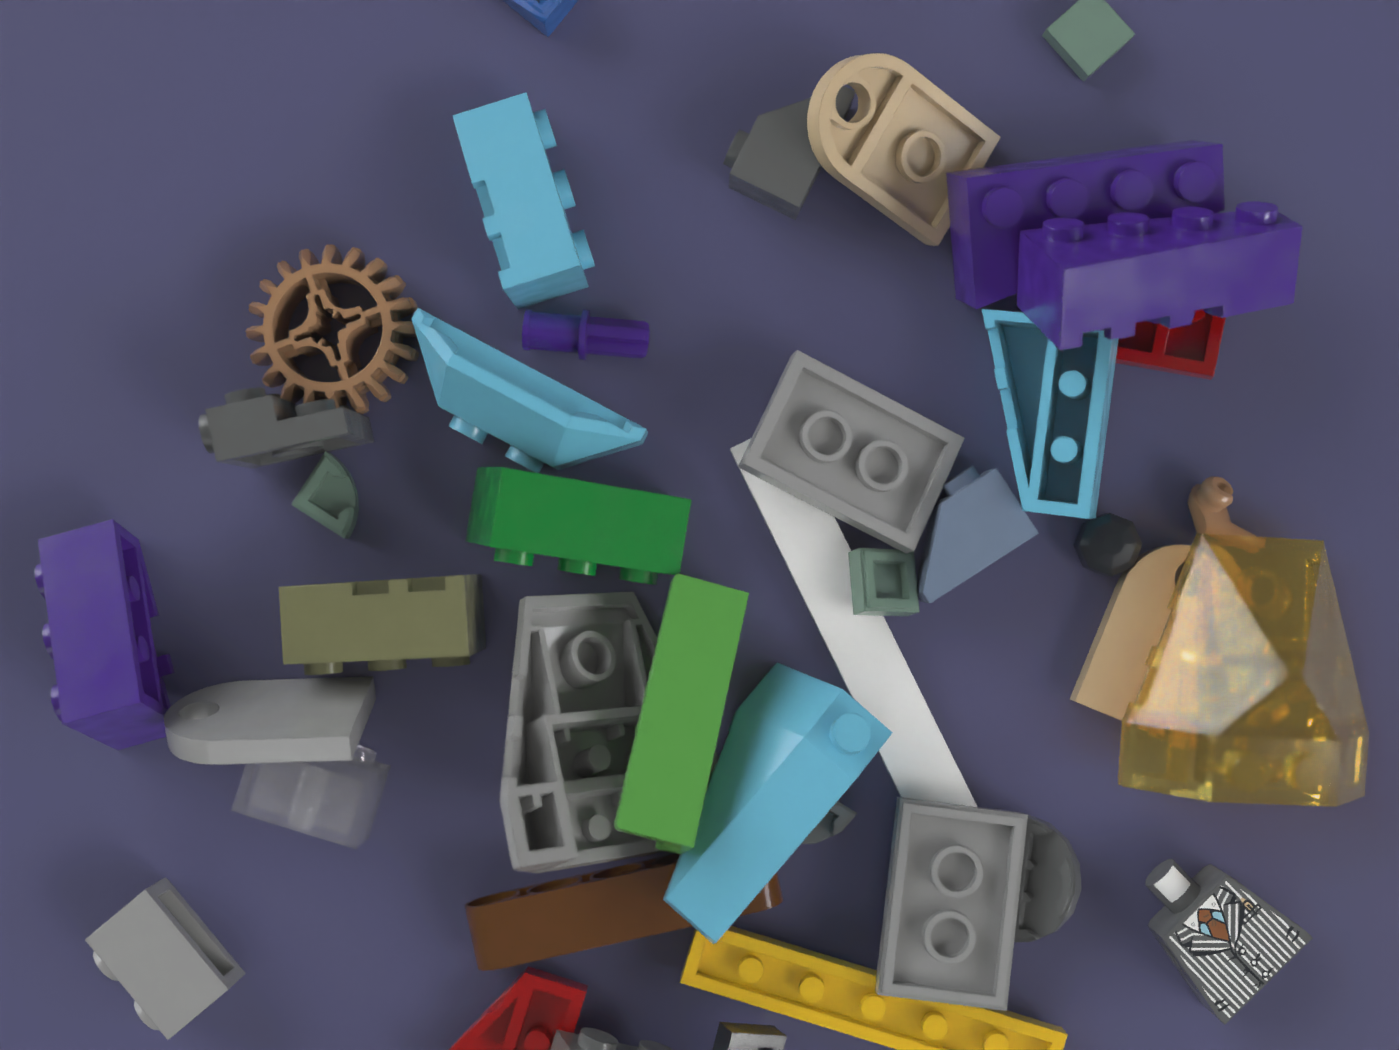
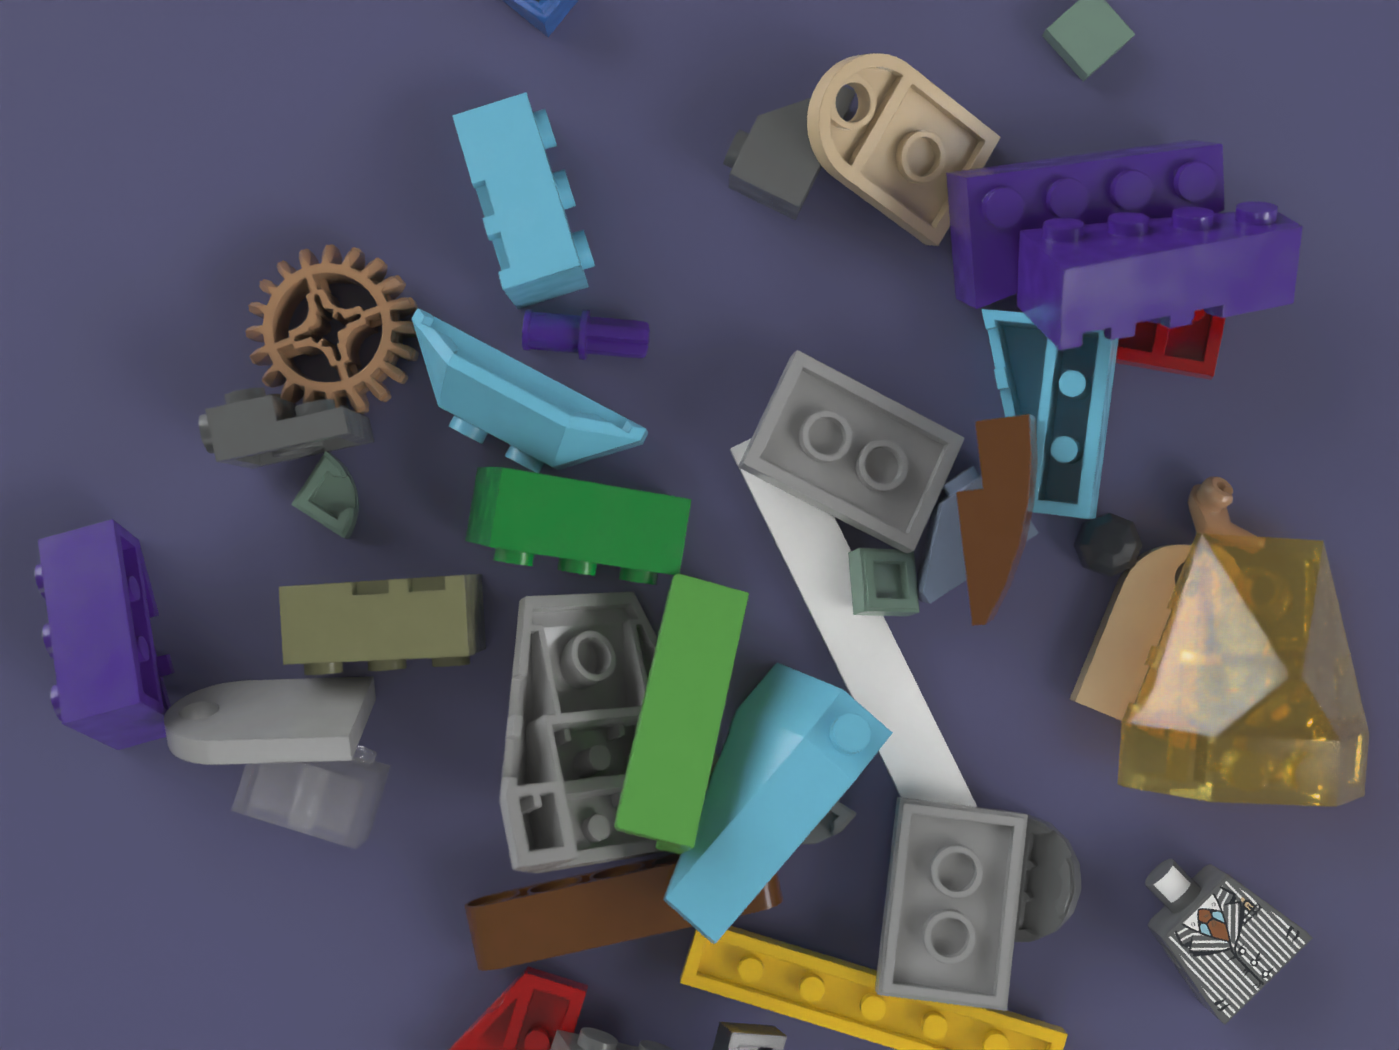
light grey brick [85,877,246,1040] -> none
none -> reddish brown slope [956,414,1038,626]

